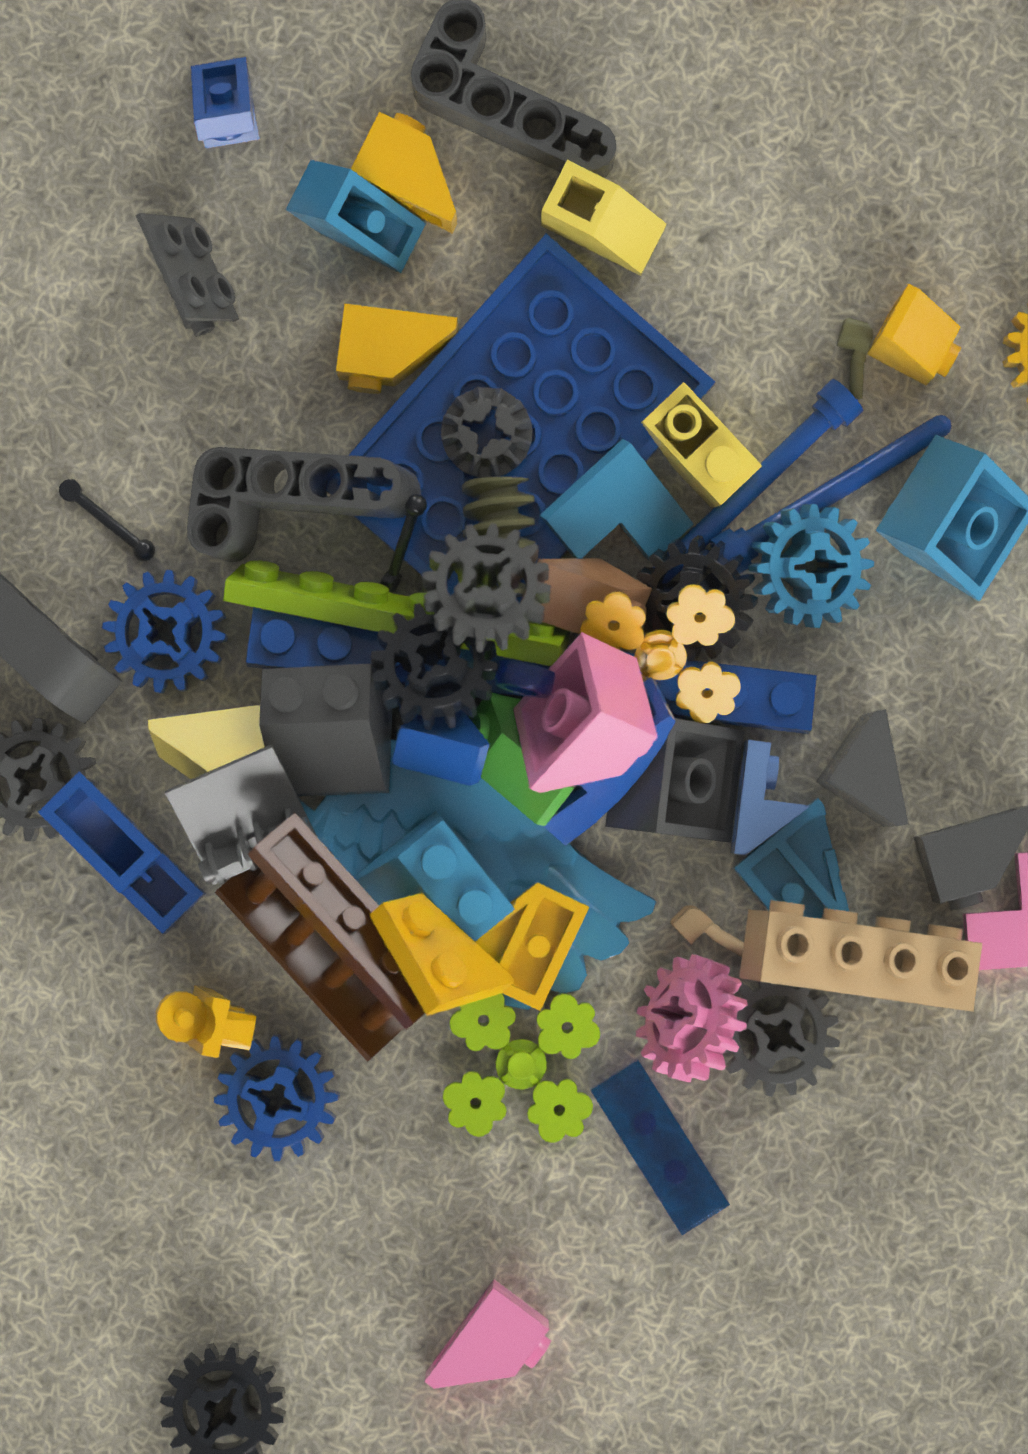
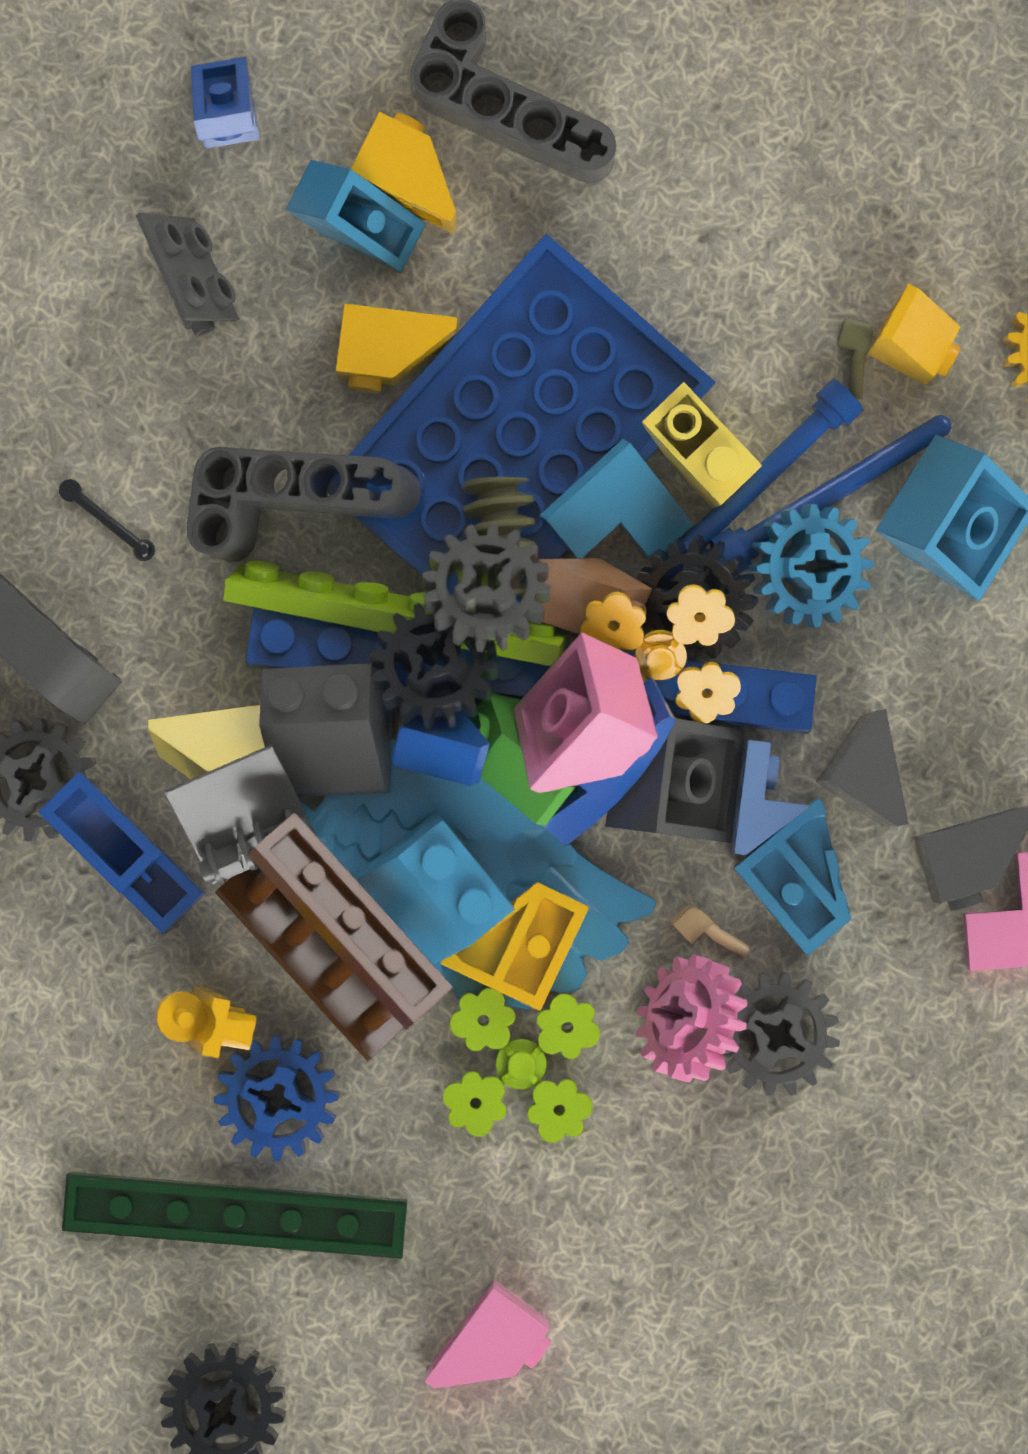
blue gear [102,570,228,694] -> none
yellow wing [369,893,515,1016] -> none
black hinge [380,494,427,593] -> none
dark grey gear [441,386,532,478] -> none
clear blue tile [494,660,556,698] -> none
light yellow slope [541,160,667,276] -> none
clear blue tile [590,1059,730,1235] -> none
tan brick [739,900,982,1012] -> none
none -> dark green tile [62,1172,408,1259]

